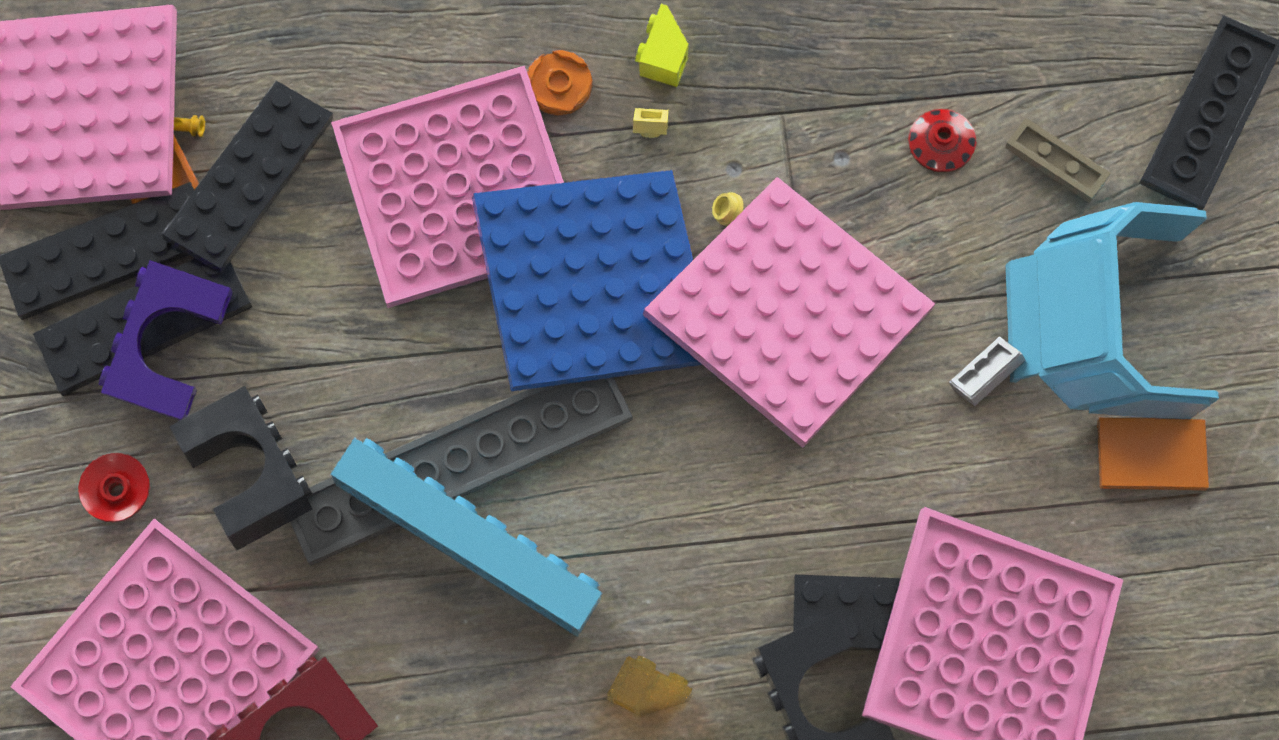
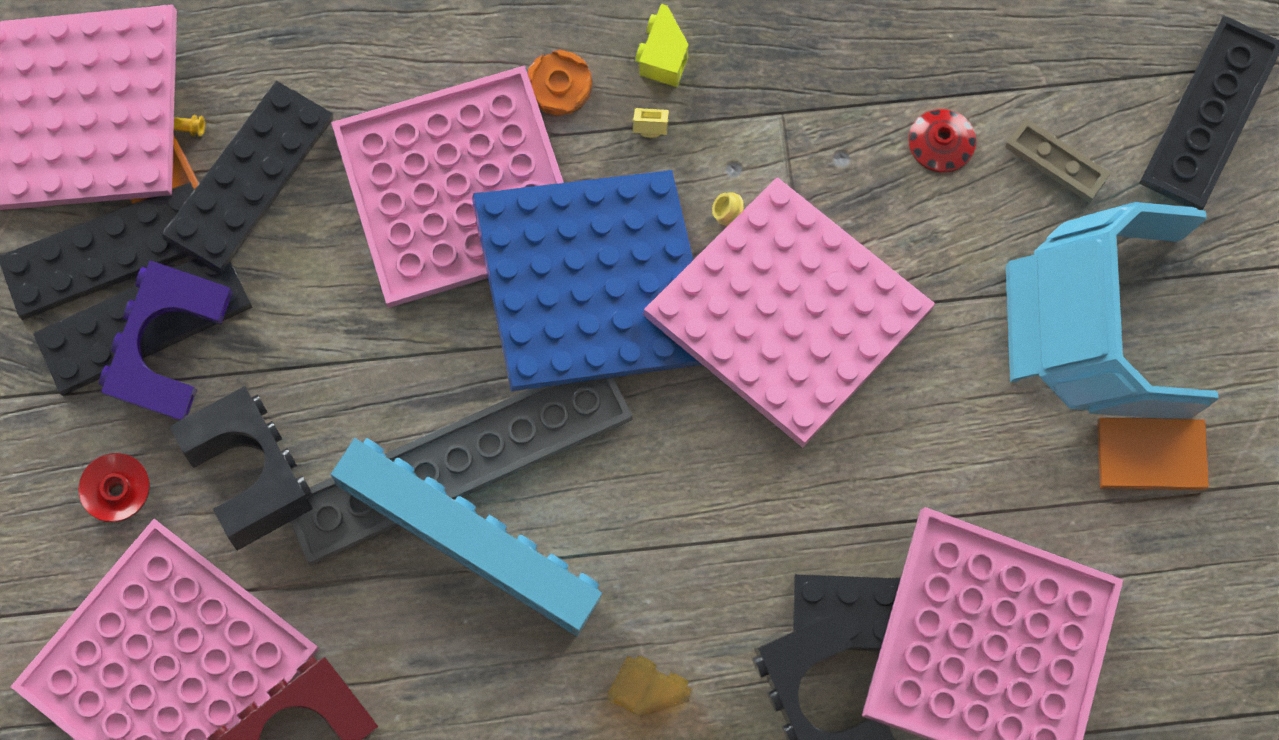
light grey plate [949,336,1026,406] -> none

